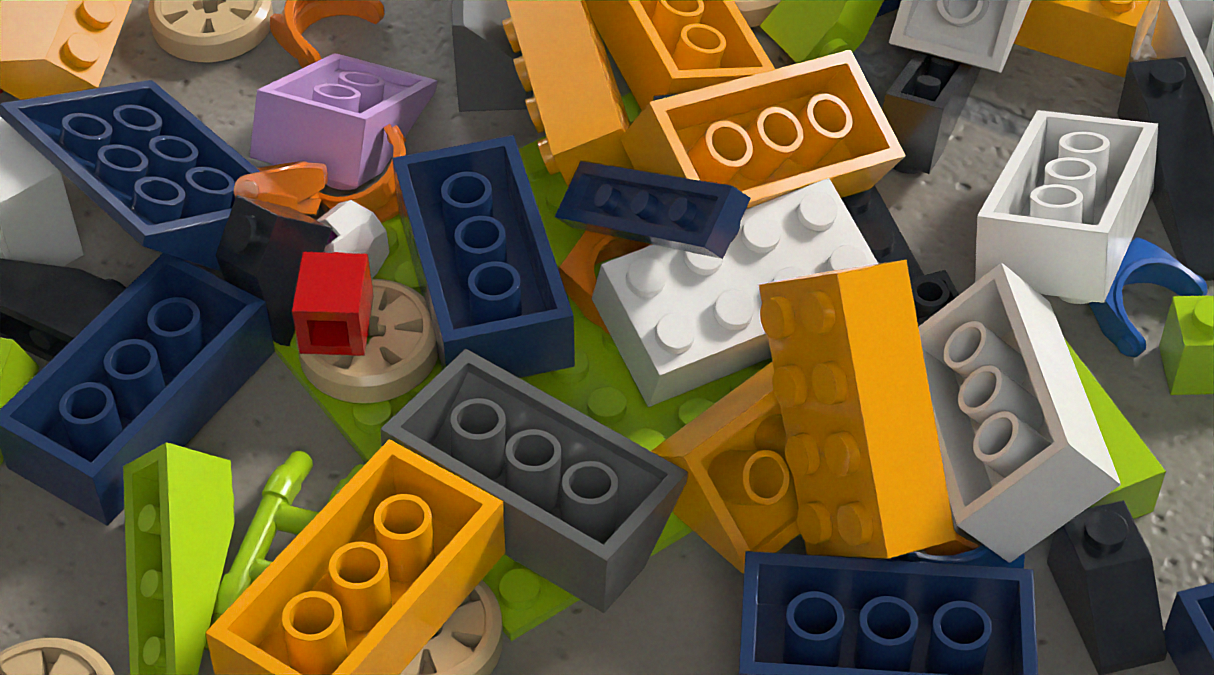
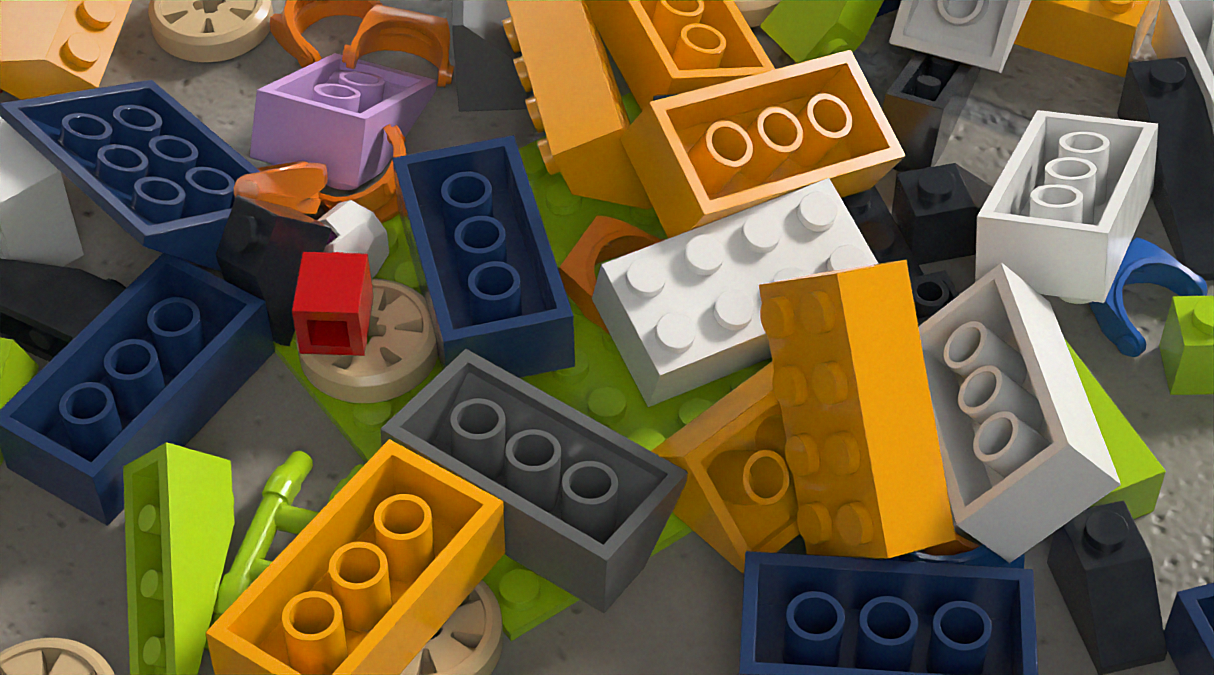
dark blue plate [555,161,751,259] -> none
none -> orange helmet [342,4,455,88]
none -> black slope [891,163,993,265]

